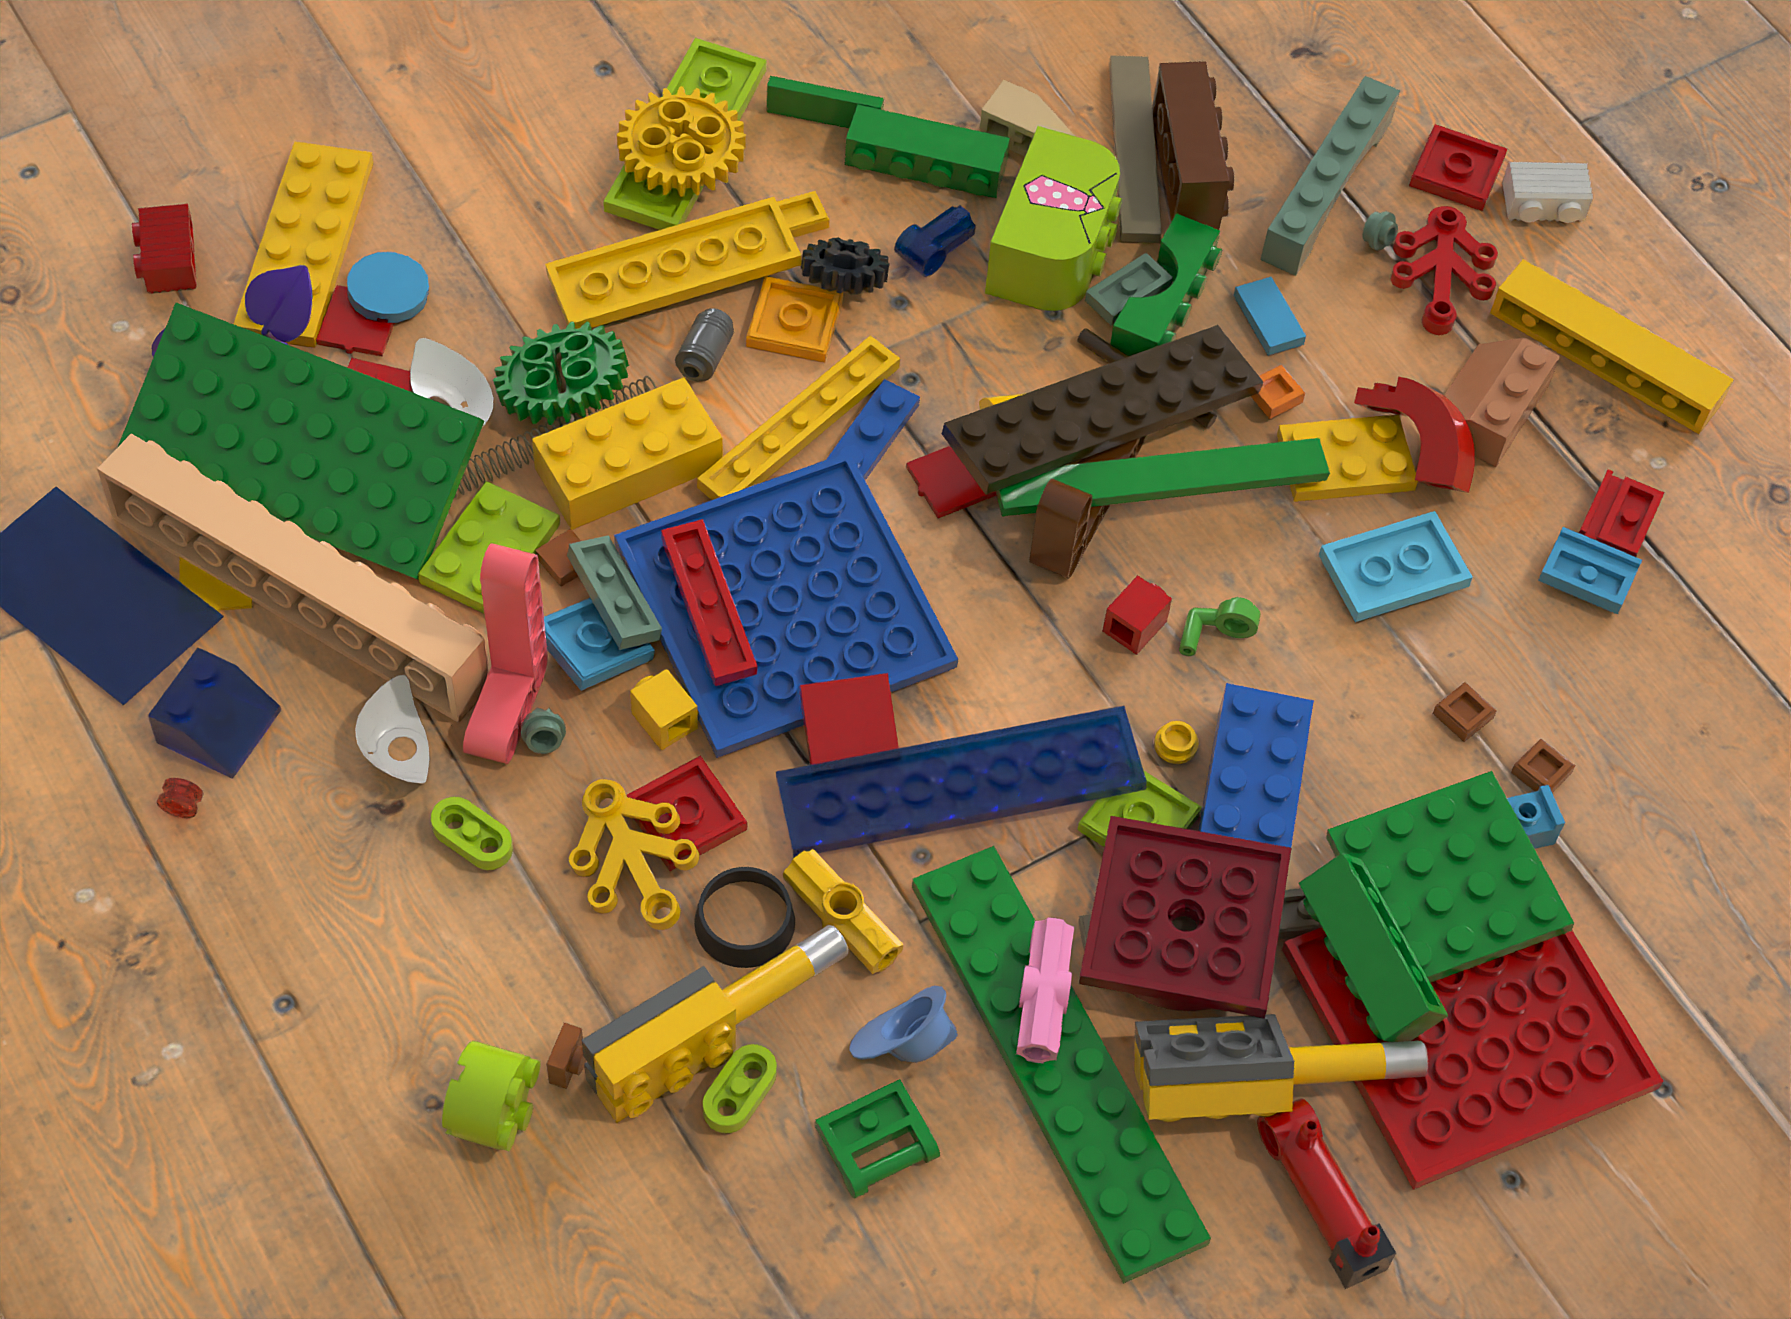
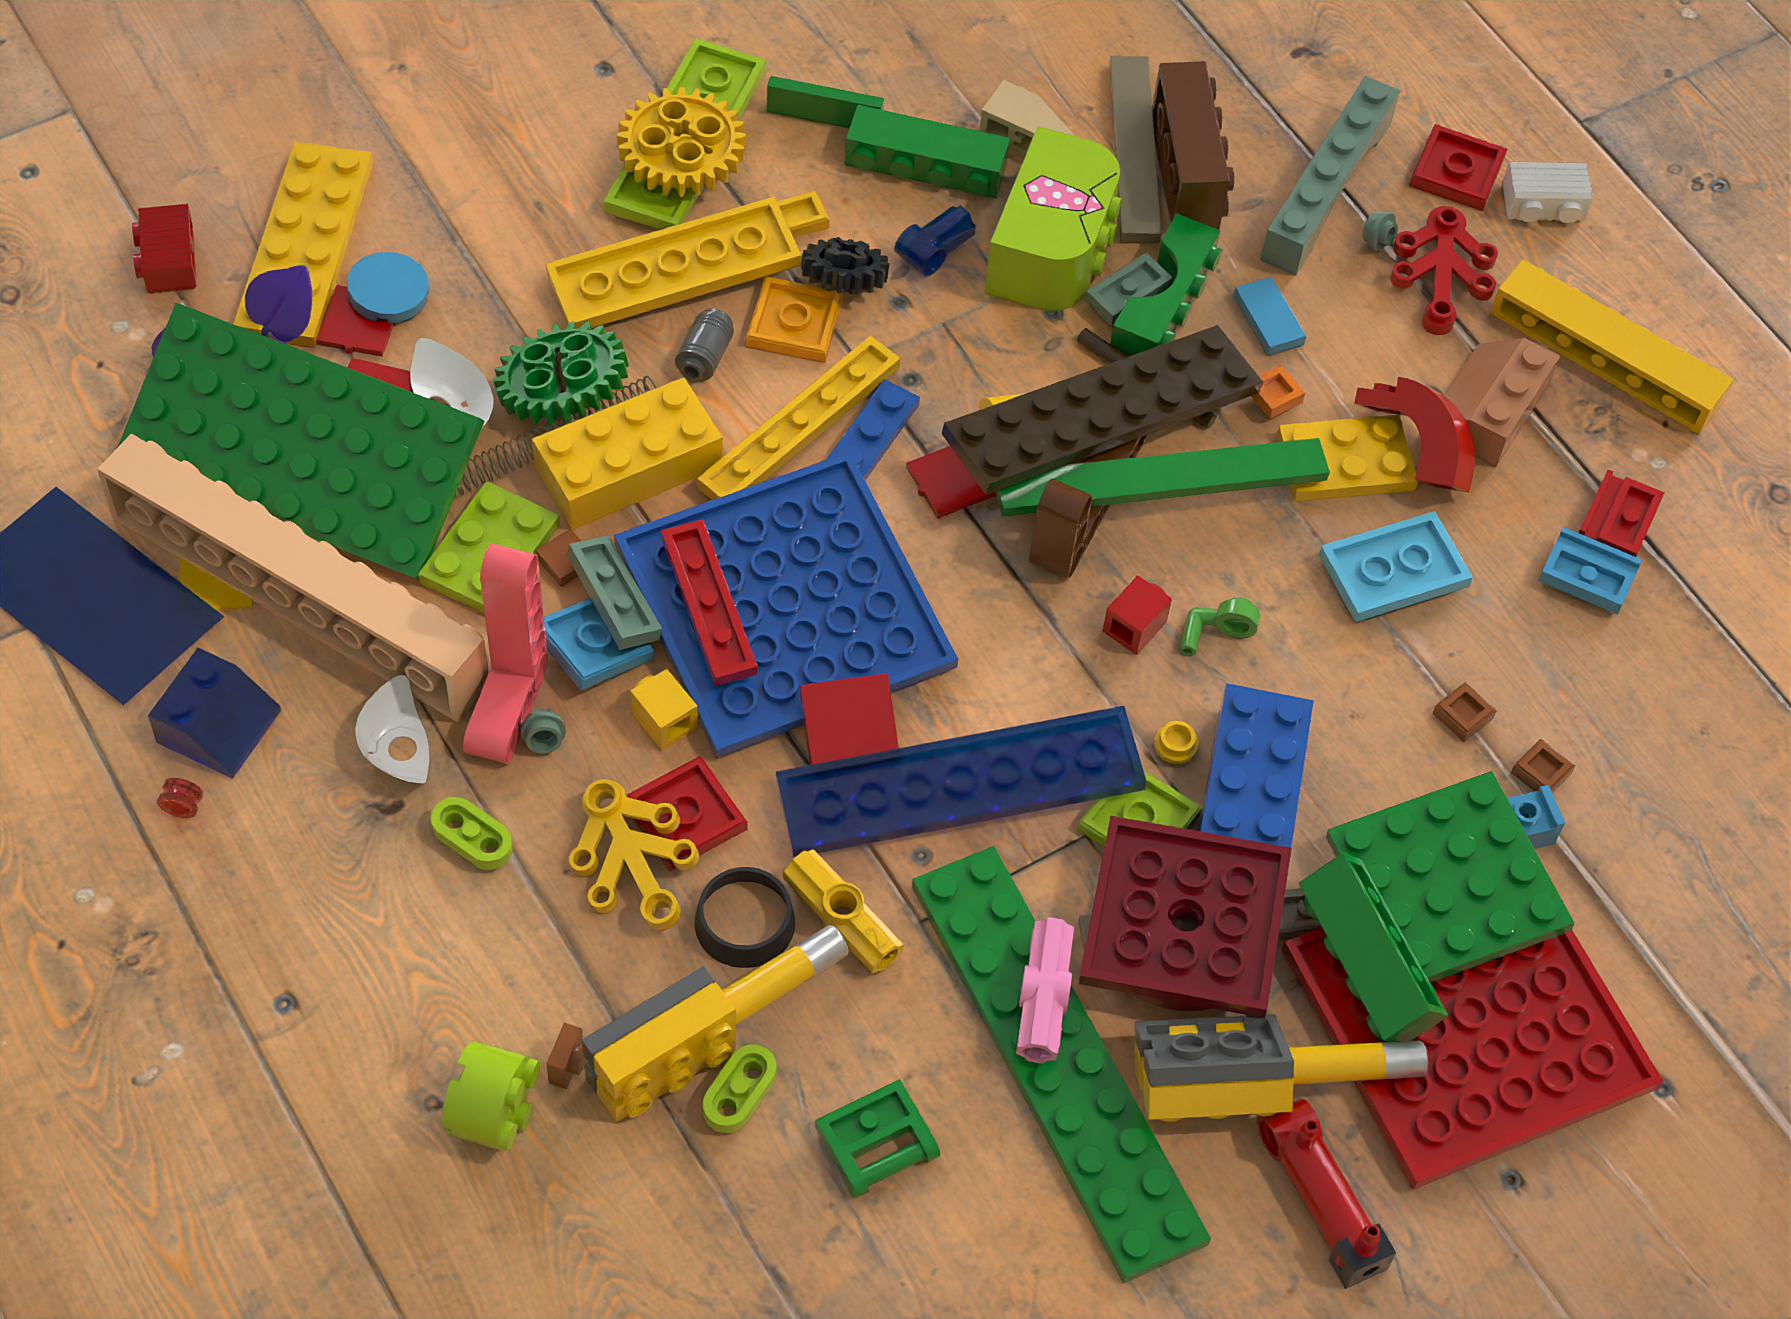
medium blue piece [849,985,958,1063] -> none

